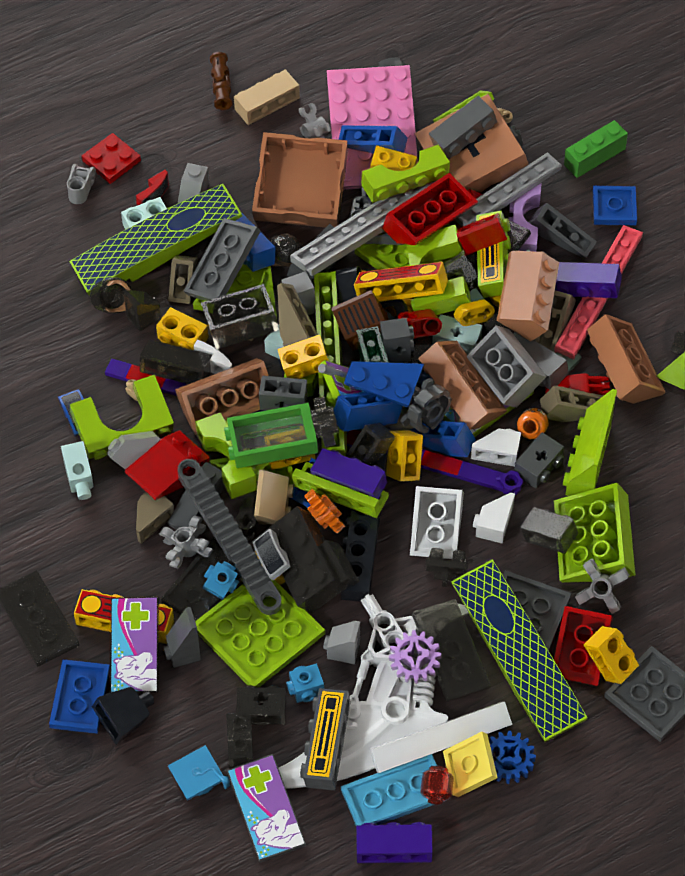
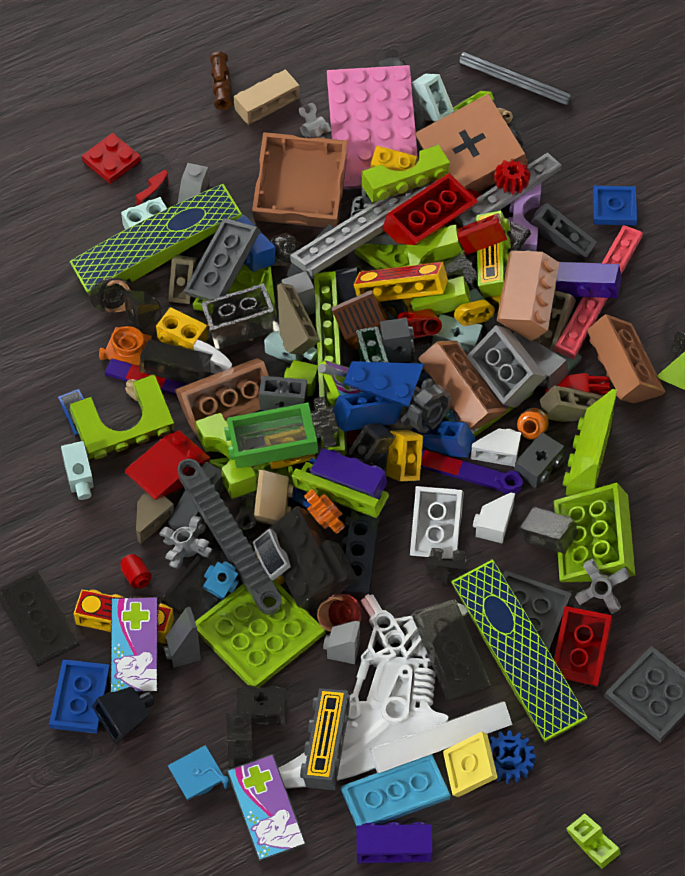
light grey piece [67,164,96,204] -> none
light grey slope [107,431,160,470] -> none
yellow brick [277,334,329,379] -> none
dark azure brick [286,663,324,703] -> none
blue slope [338,125,408,154] -> none
lavender gear [389,630,441,684] -> none
clear red head [420,766,454,805] -> none
dark grey brick [429,95,497,160] -> none
bright green brick [564,120,628,178] -> none
yellow brick [584,626,639,684] -> none
none -> orange hat [99,326,152,366]
none -> red brick [120,554,152,589]
none -> clear red piece [317,594,361,632]
none -> light aqua brick [411,74,454,121]
none -> dark grey axle [459,52,572,105]
none -> red gear [494,158,531,195]
none -> lime slope [566,814,621,869]

